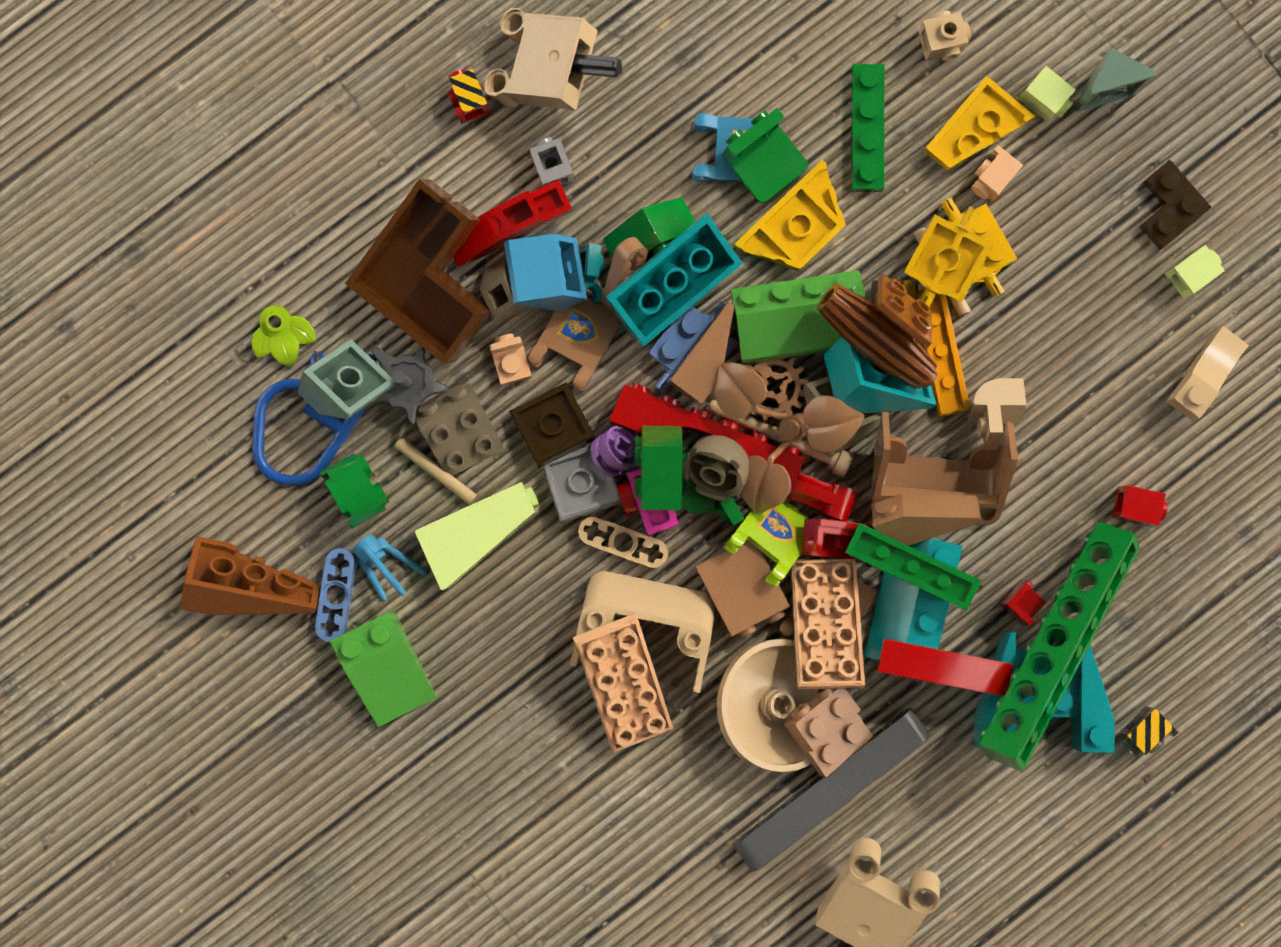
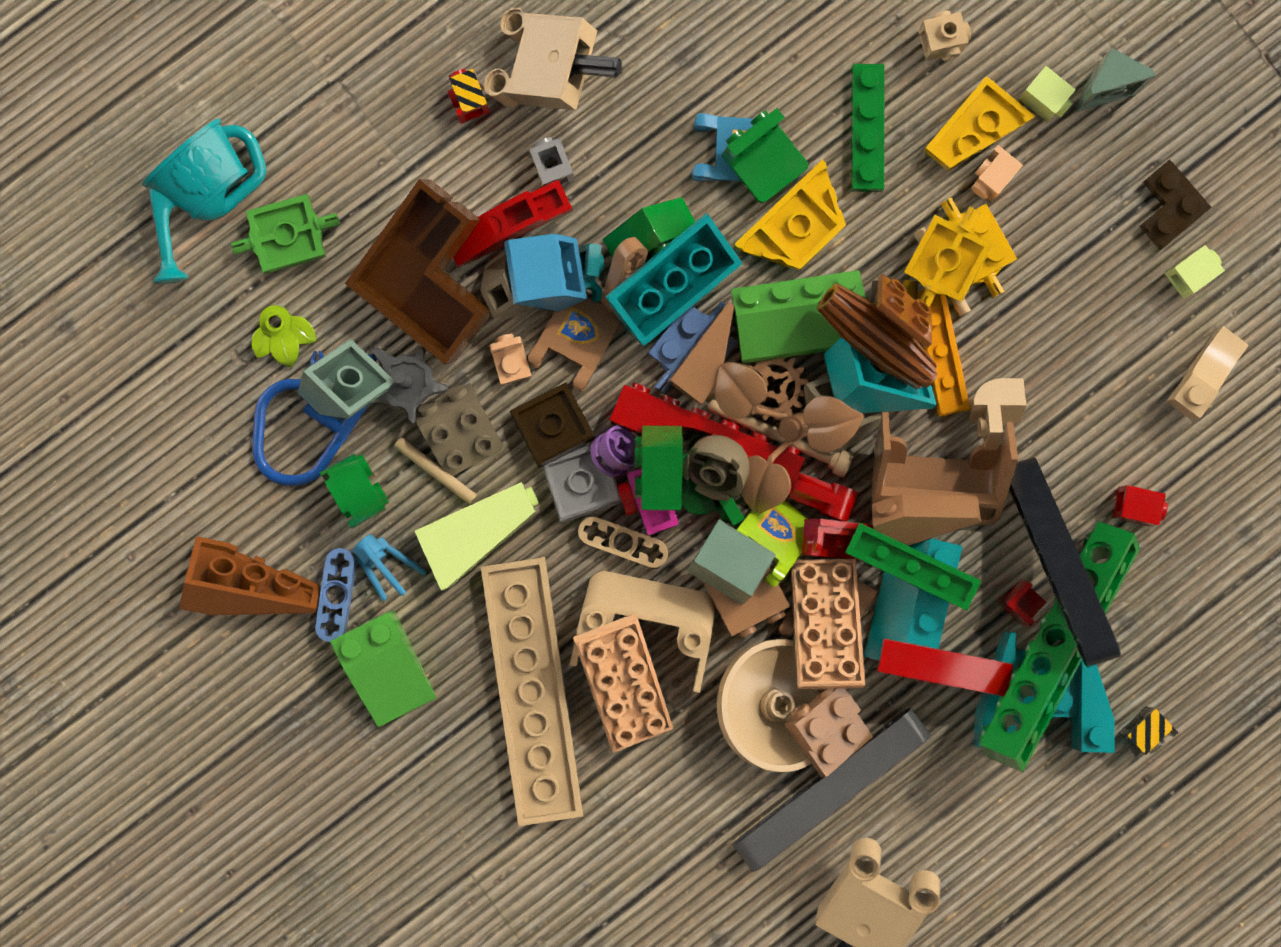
none -> teal piece [142,118,267,284]
none -> bright green plate [231,194,340,274]
none -> tan plate [481,557,584,826]
none -> sand green slope [687,520,776,605]
none -> black beam [1009,457,1121,668]

